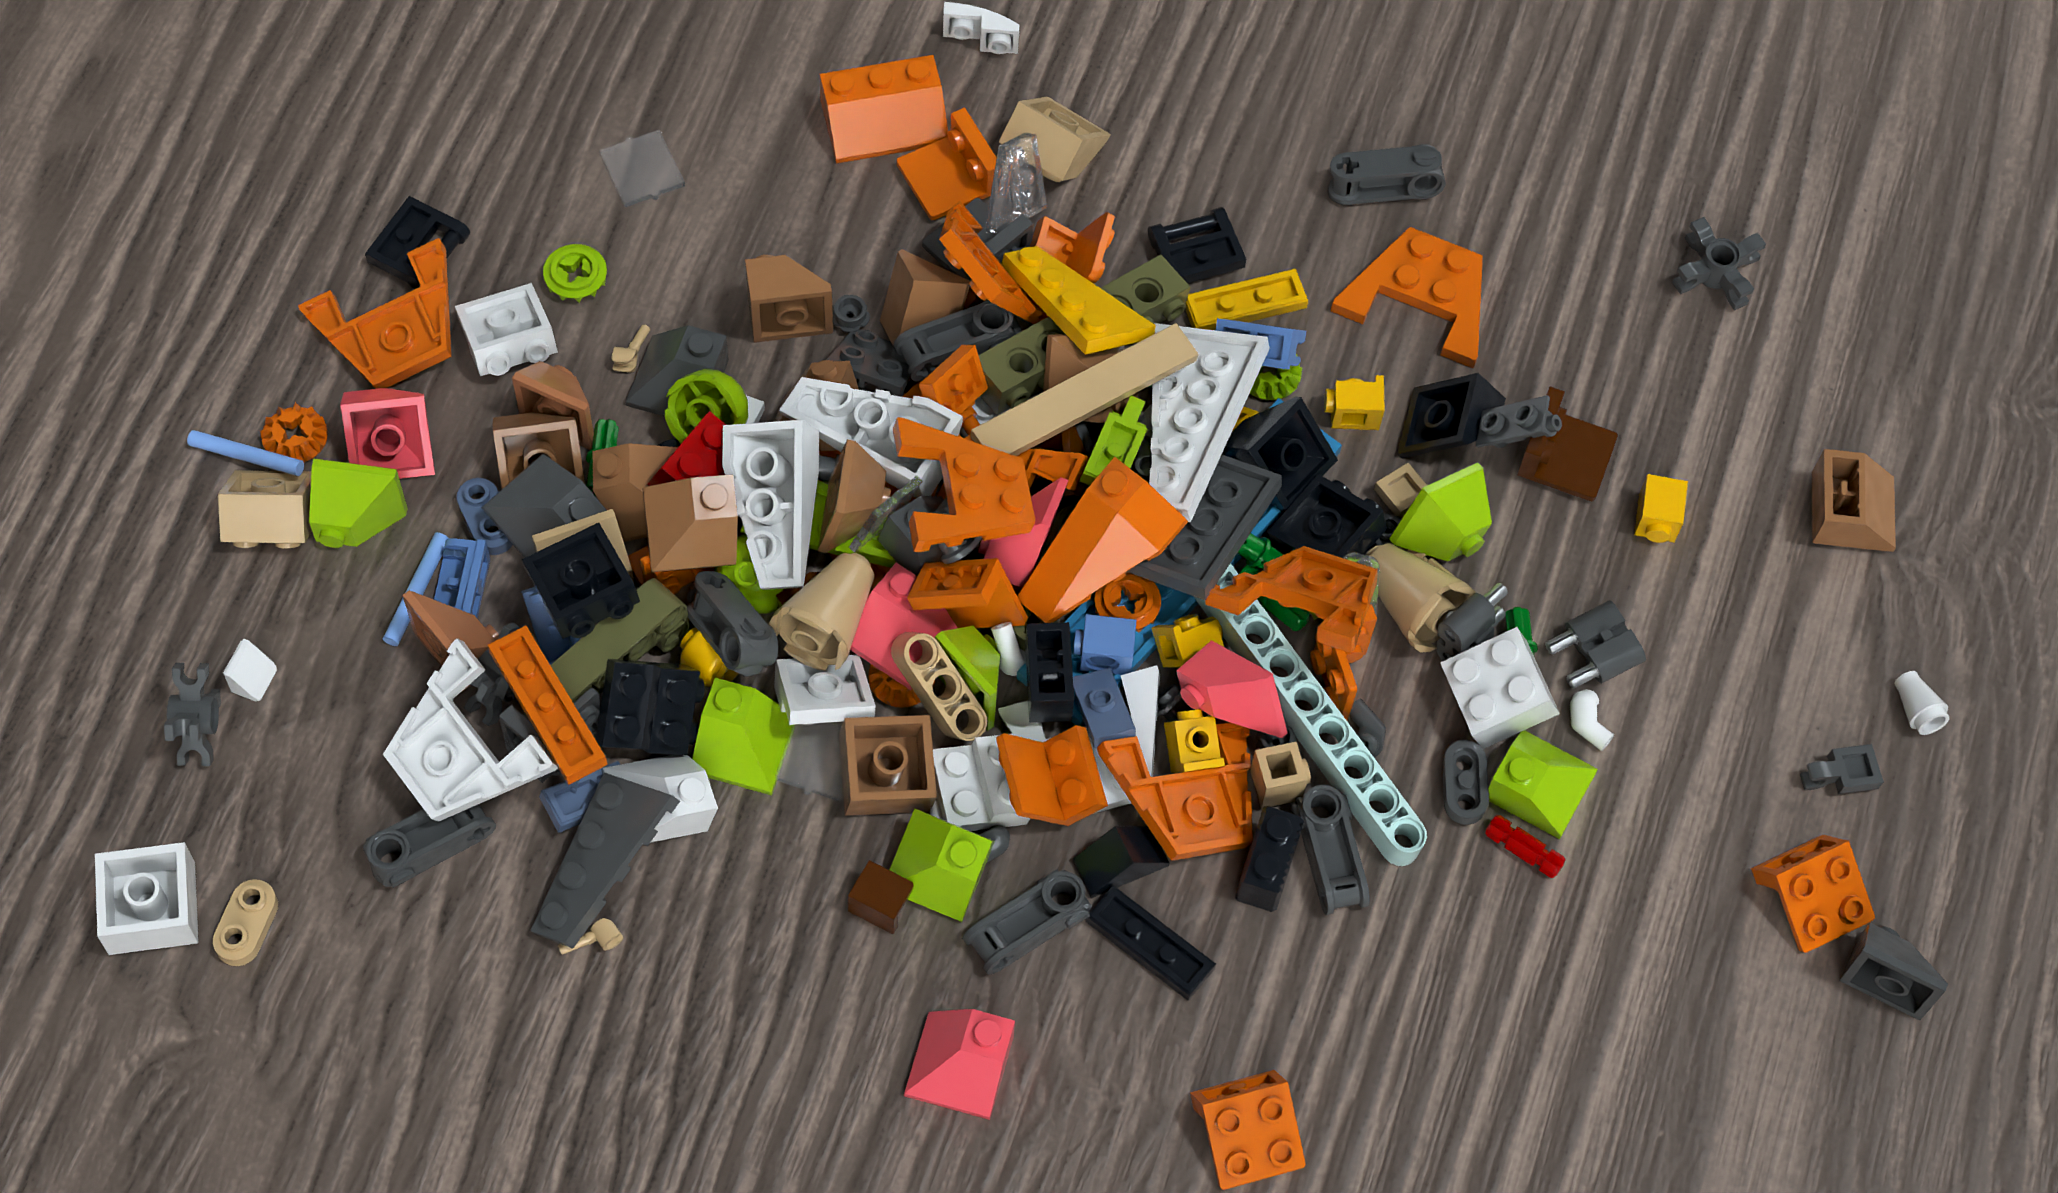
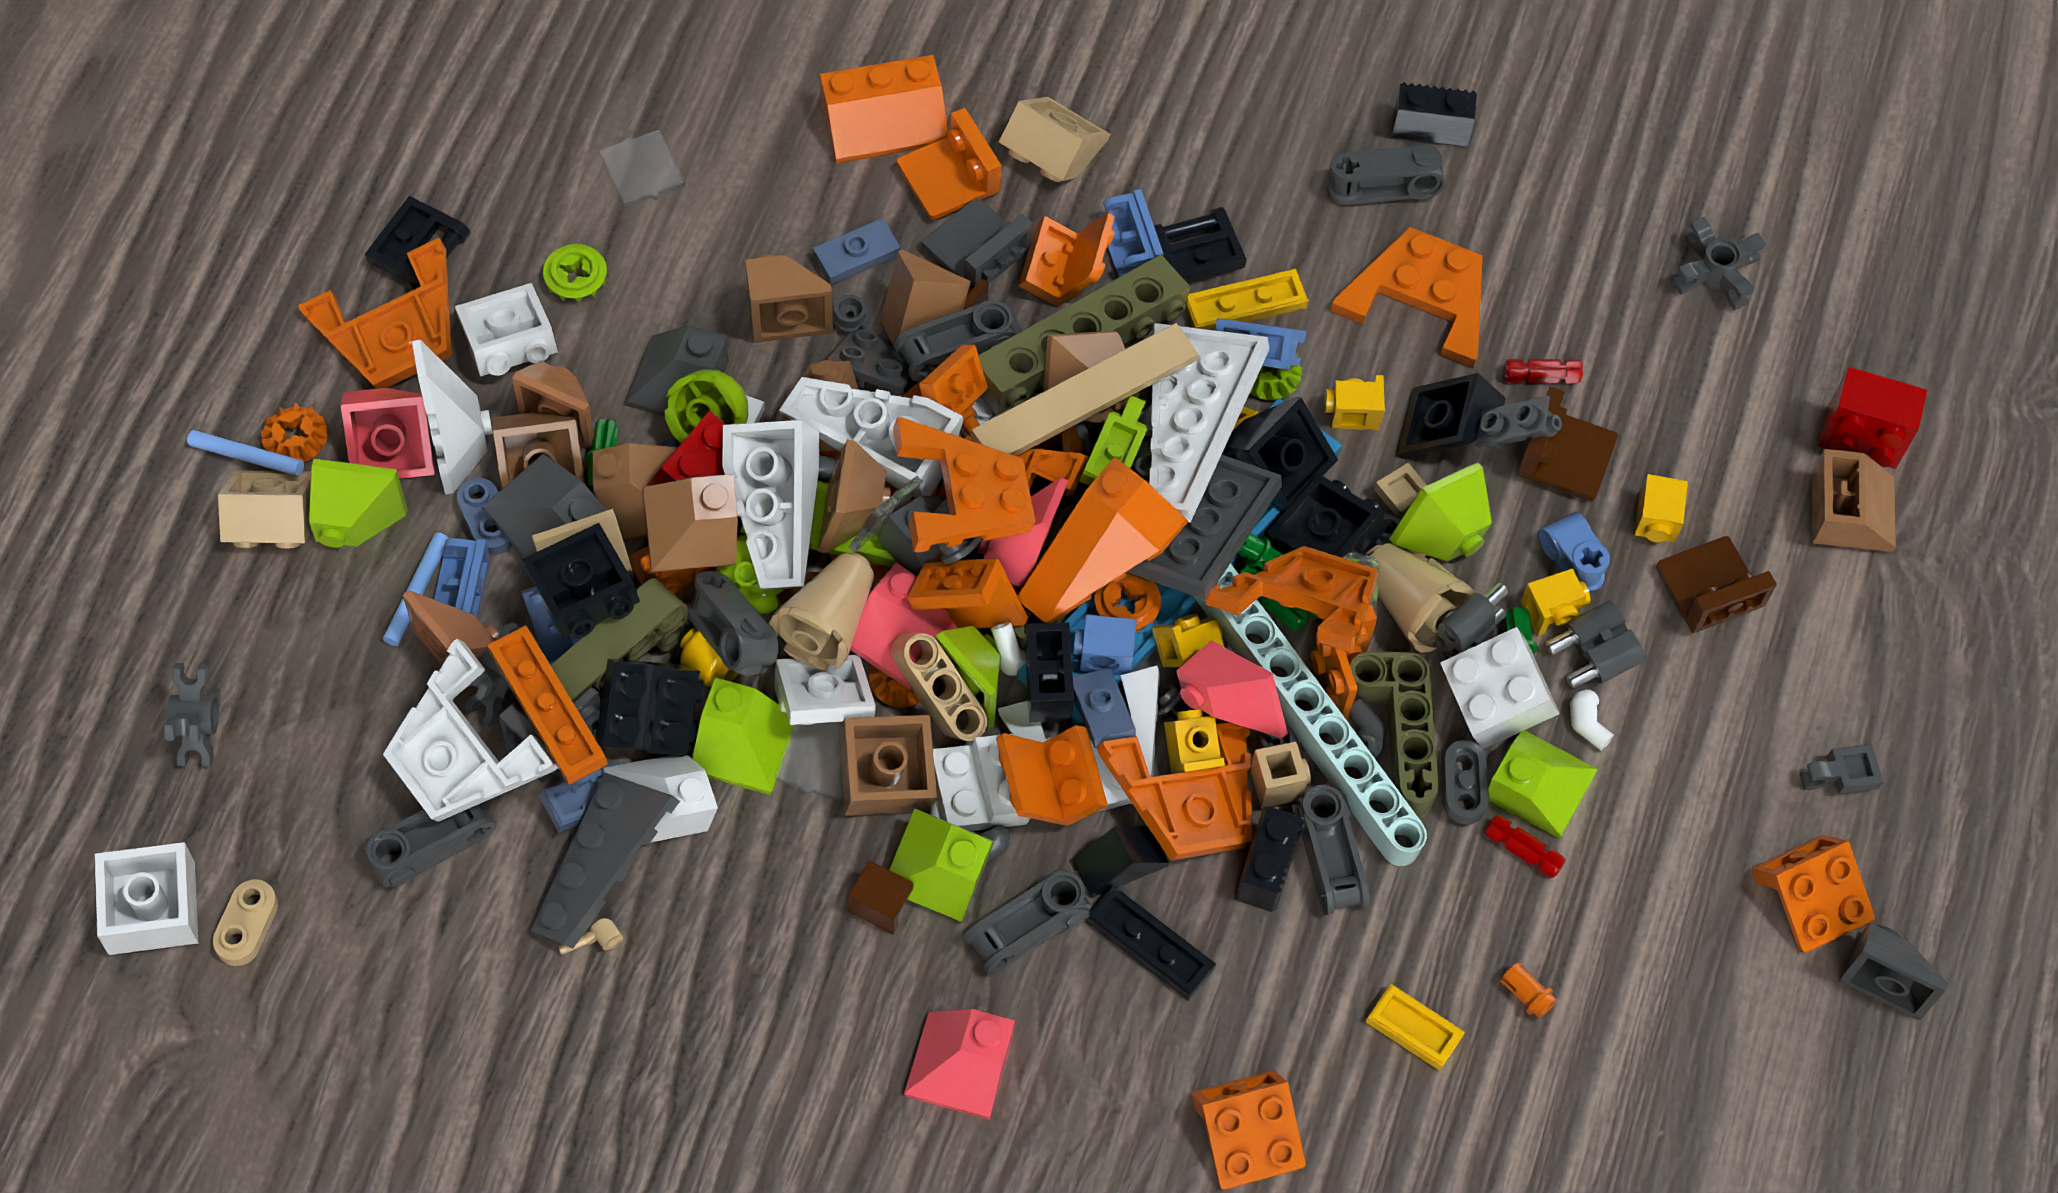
white slope [223,639,277,701] -> none
tan hand [612,325,650,373] -> none
orange wing [939,201,1048,324] -> none
white slope [943,2,1019,54] -> none
clear wing [985,133,1047,234] -> none
yellow wing [1002,246,1156,355] -> none
white cone [1894,671,1949,735] -> none
none -> white wedge [412,340,493,495]
none -> sand blue plate [813,218,901,285]
none -> medium blue hinge [1098,189,1163,278]
none -> olive beam [1350,652,1438,819]
none -> yellow tile [1366,984,1465,1071]
none -> black brick [1392,82,1477,147]
none -> orange pin [1500,962,1557,1018]
none -> red axle [1504,359,1583,383]
none -> yellow brick [1520,568,1591,637]
none -> medium blue piece [1538,512,1610,594]
none -> reddish brown bracket [1656,536,1777,633]
none -> red brick [1818,366,1928,469]

